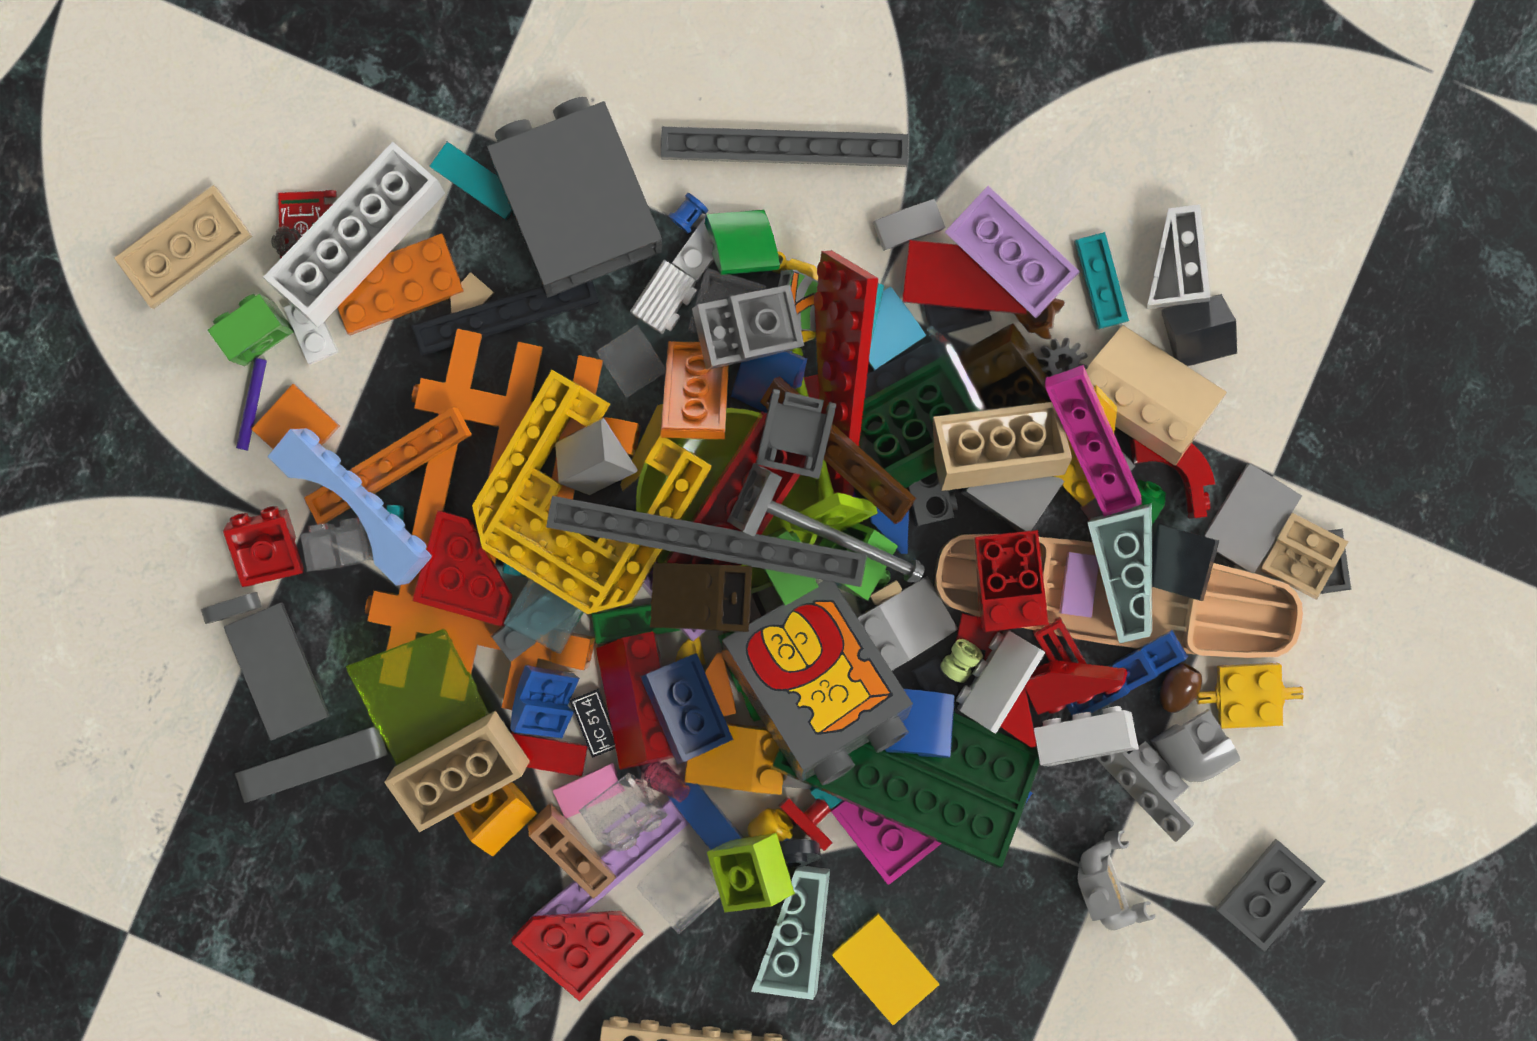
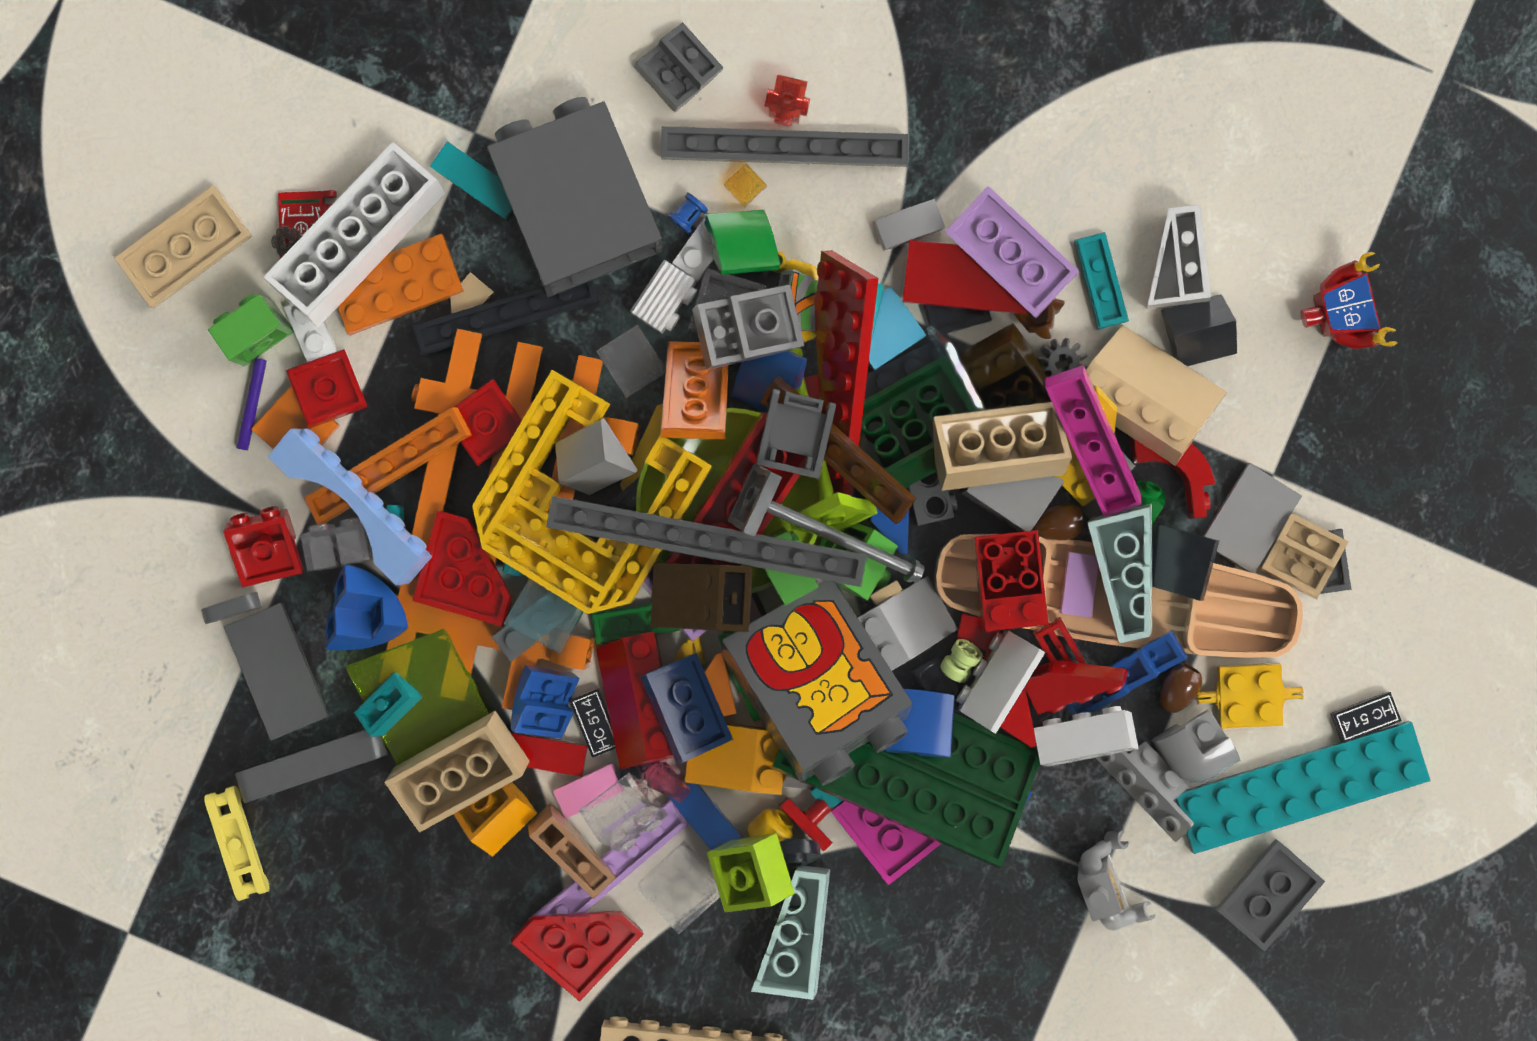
yellow tile [832,913,940,1025] -> none
none -> light yellow plate [204,786,270,901]
none -> red tile [286,349,368,429]
none -> blue brick [325,564,408,650]
none -> teal slope [354,673,422,737]
none -> red tile [454,379,522,466]
none -> dark grey slope [634,22,724,112]
none -> clear yellow plate [724,163,767,208]
none -> clear red brick [764,74,811,126]
none -> reddish brown animal [1033,503,1084,541]
none -> teal plate [1175,721,1431,854]
none -> torso [1301,252,1397,349]
none -> black tile [1330,692,1402,743]

